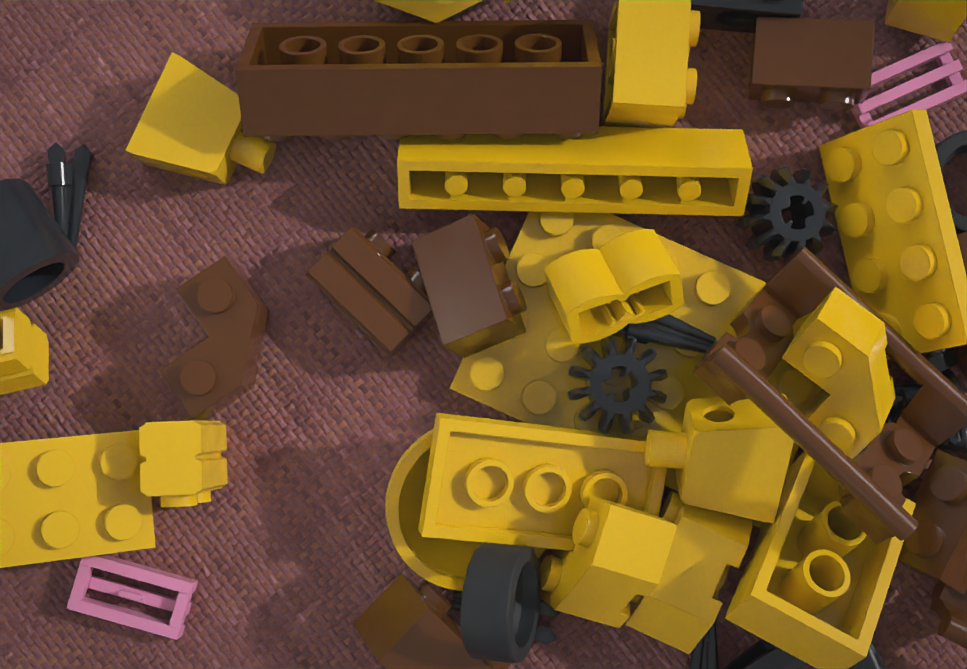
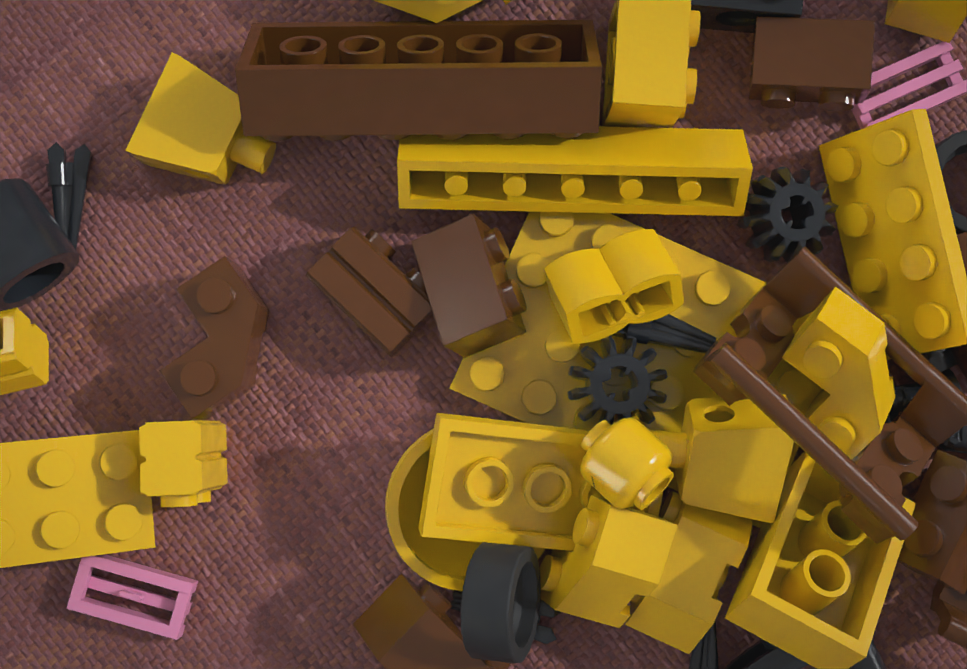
none -> yellow head [580,417,674,510]

